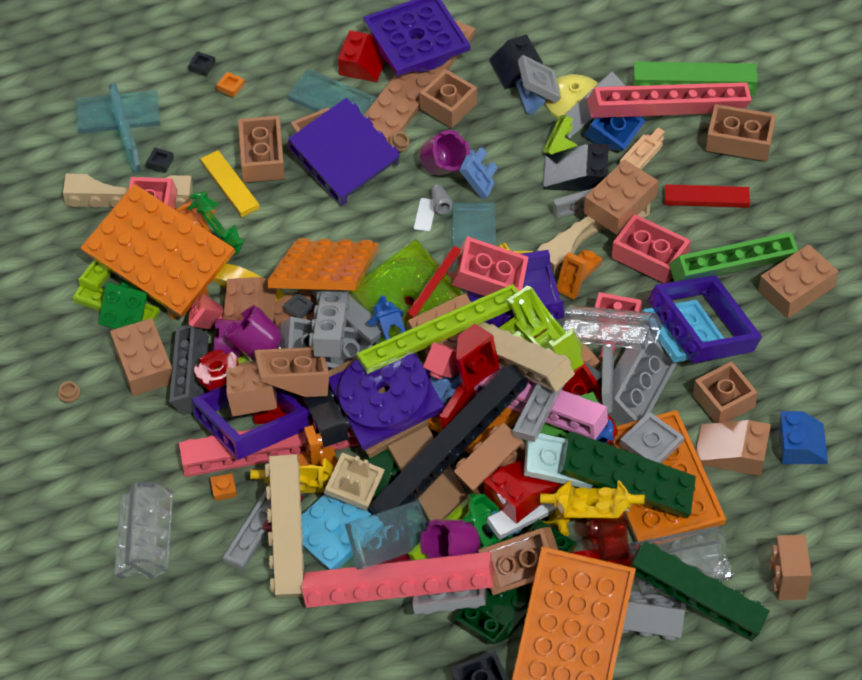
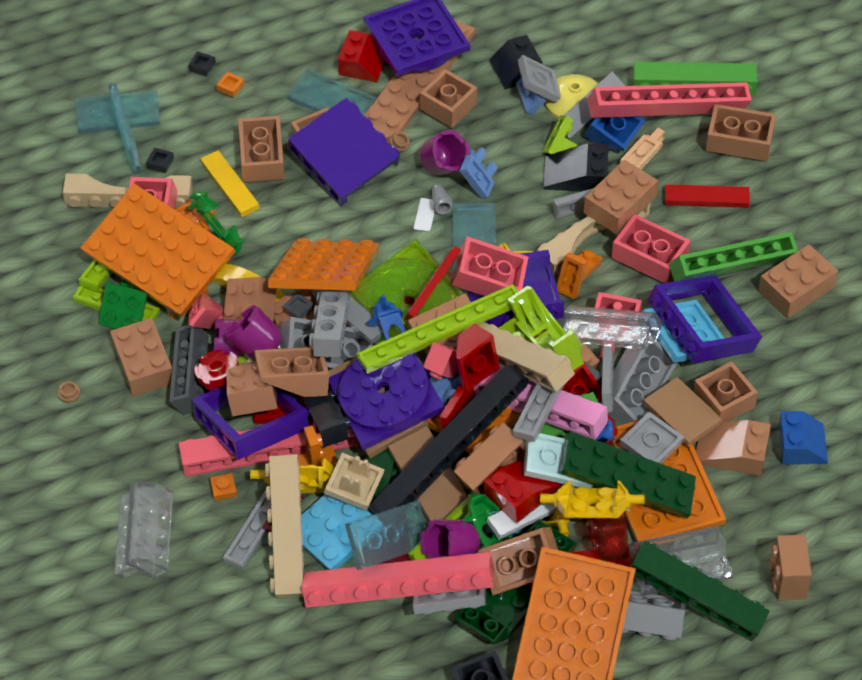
none -> medium nougat tile [643,377,723,447]

